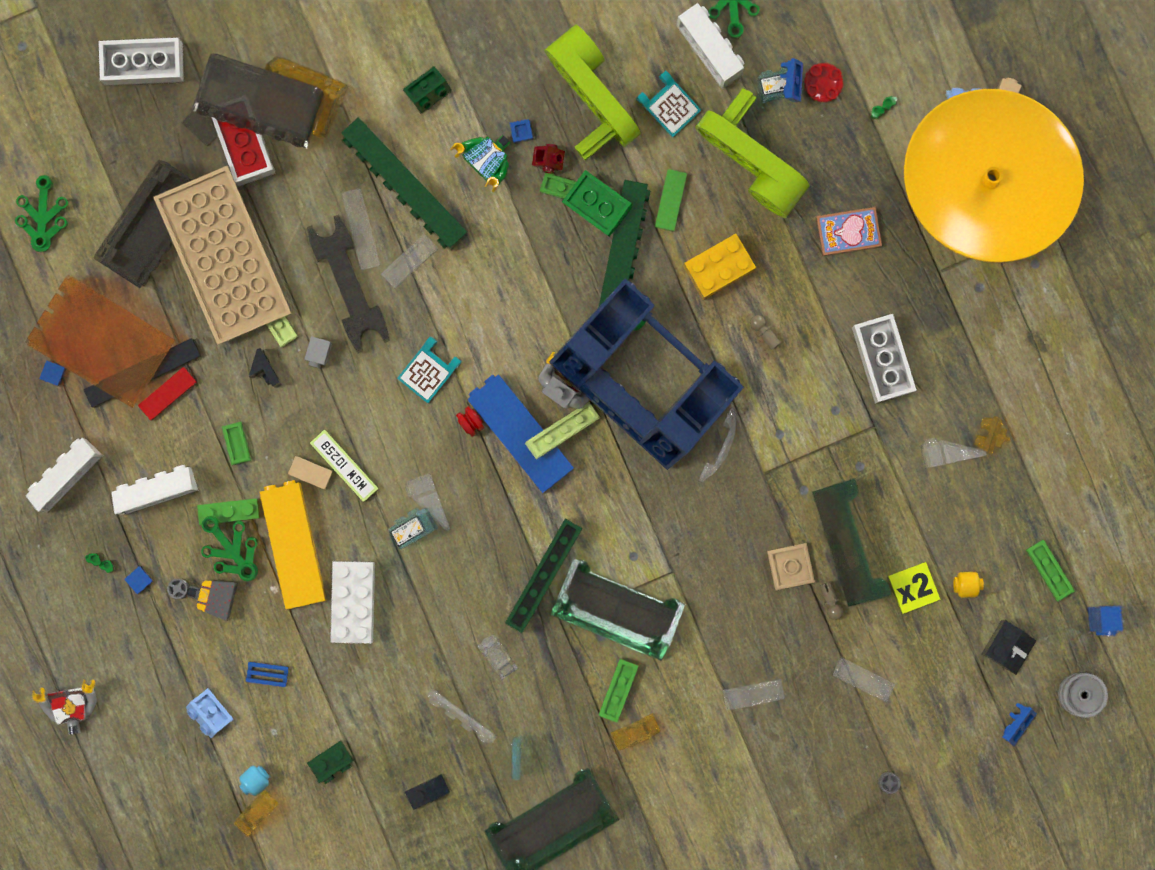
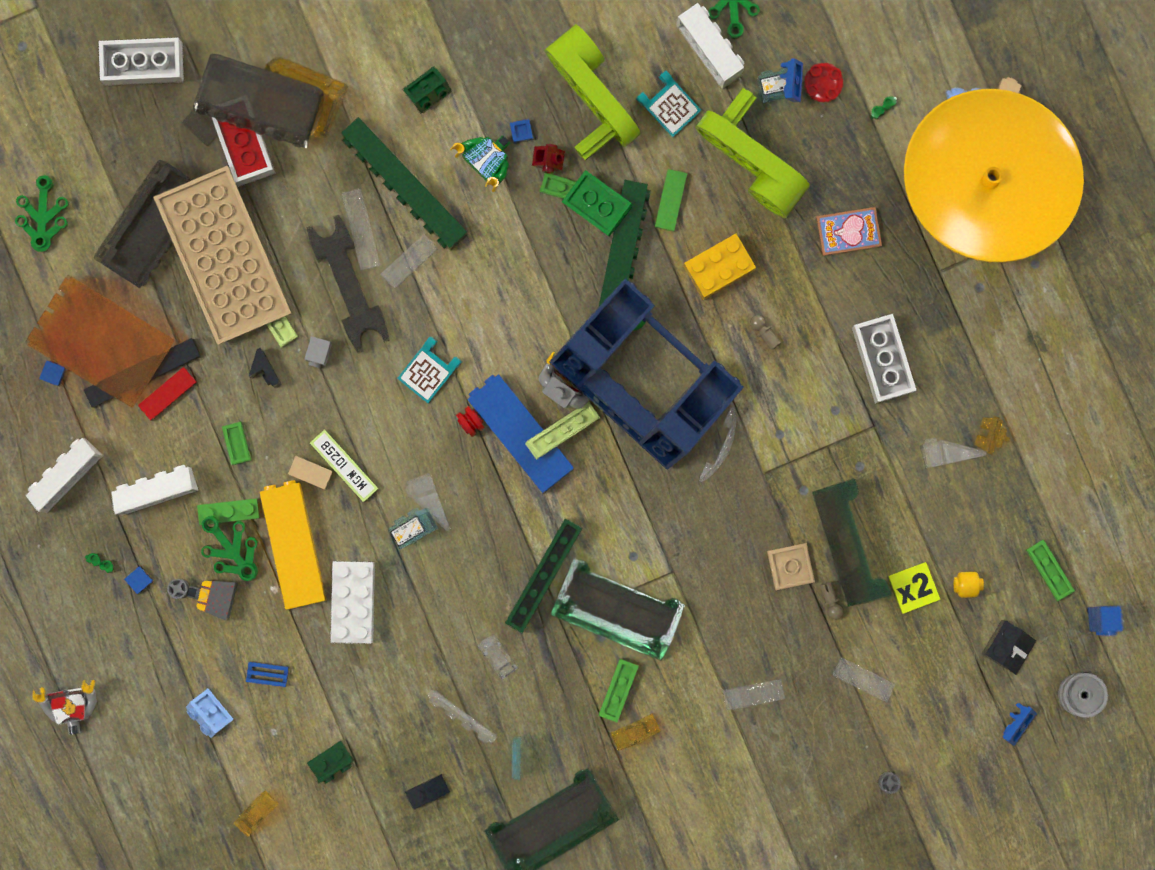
medium azure head [239,766,270,796] -> none

